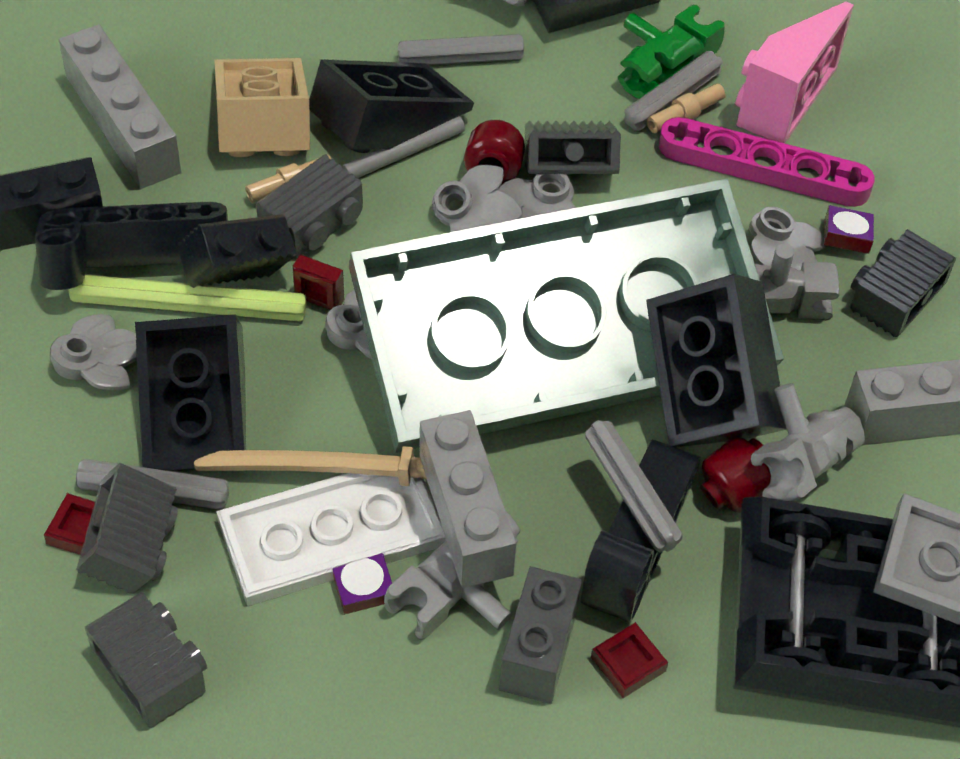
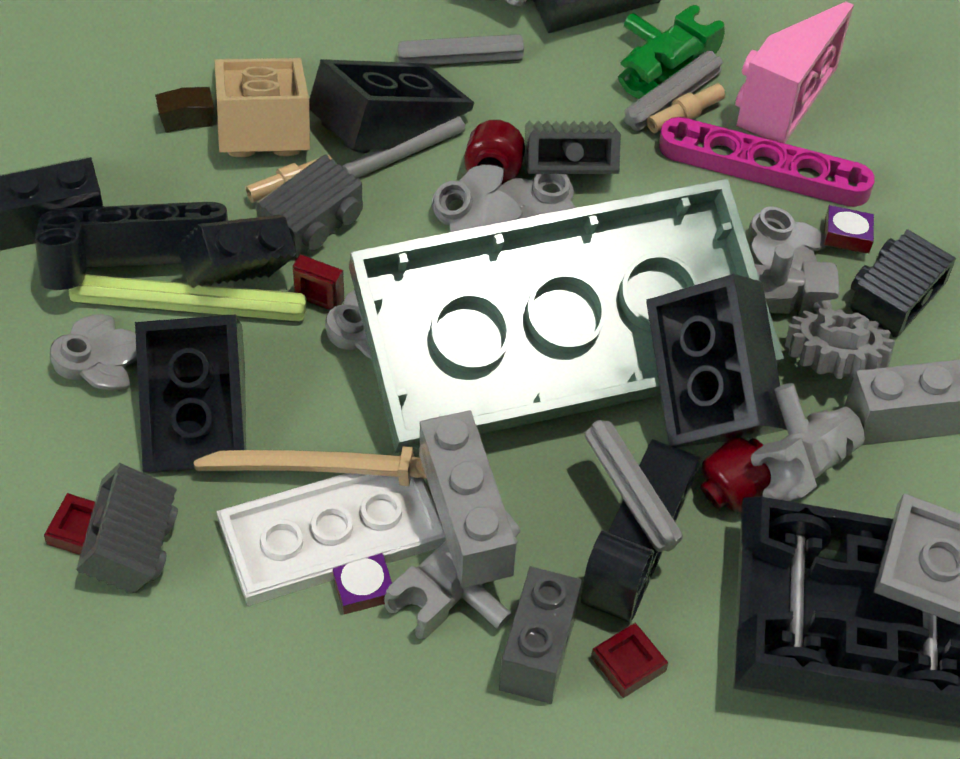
light grey brick [59,24,181,189] -> none
light grey axle [76,459,229,510] -> none
dark grey brick [85,592,207,728] -> none
none -> dark brown piece [155,87,214,133]
none -> light grey gear [785,308,895,379]

